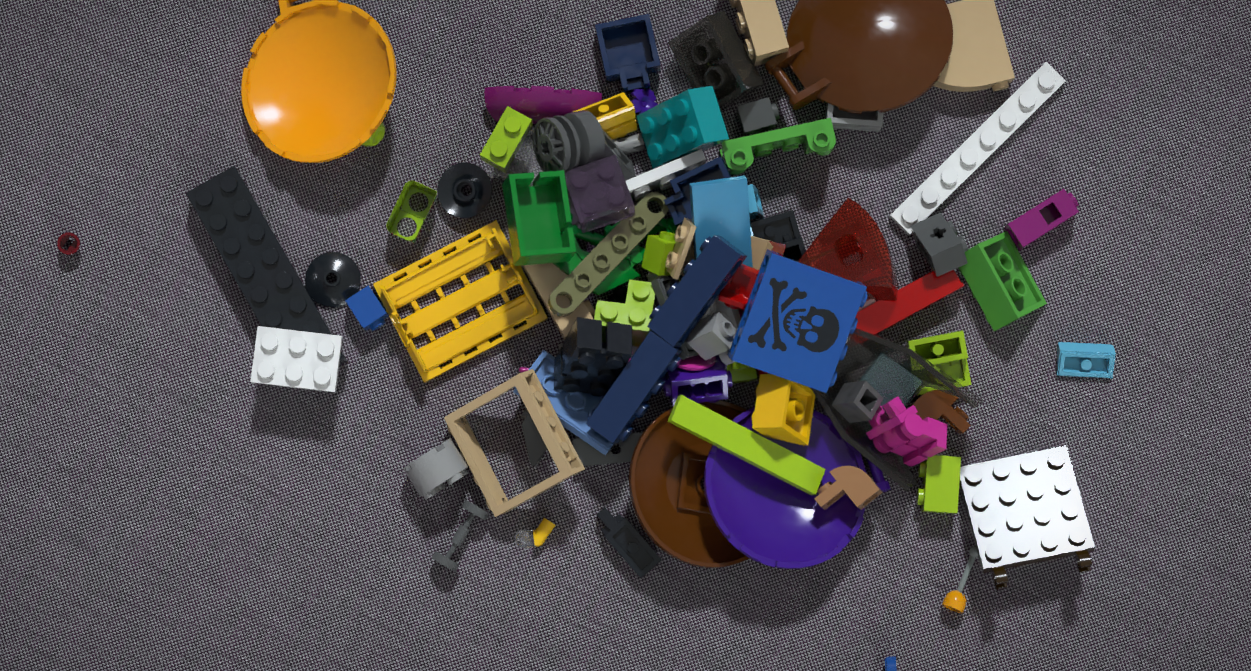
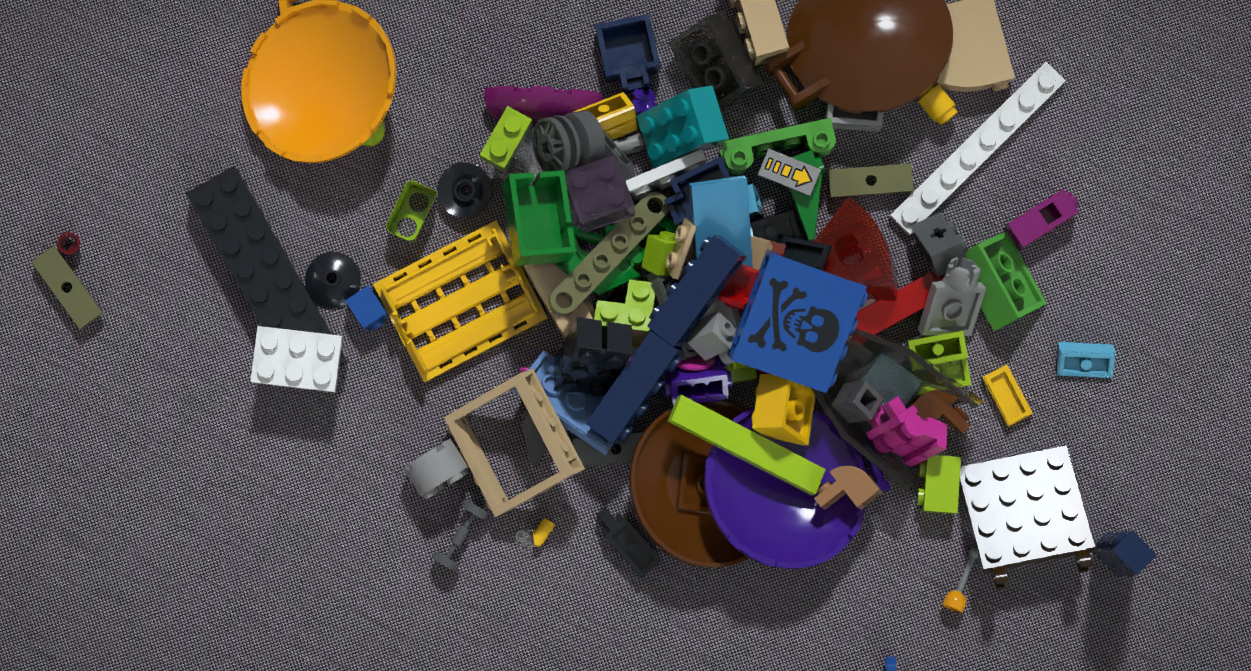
dark grey brick [736,97,780,137] -> none
none -> olive tile [31,246,104,330]
none -> light grey tile [758,149,821,196]
none -> black tile [781,236,832,271]
none -> green slope [788,150,825,242]
none -> olive tile [828,163,914,199]
none -> yellow brick [918,85,958,126]
none -> light grey plate [918,257,986,336]
none -> yellow tile [982,365,1033,427]
none -> dark blue brick [1093,530,1157,577]

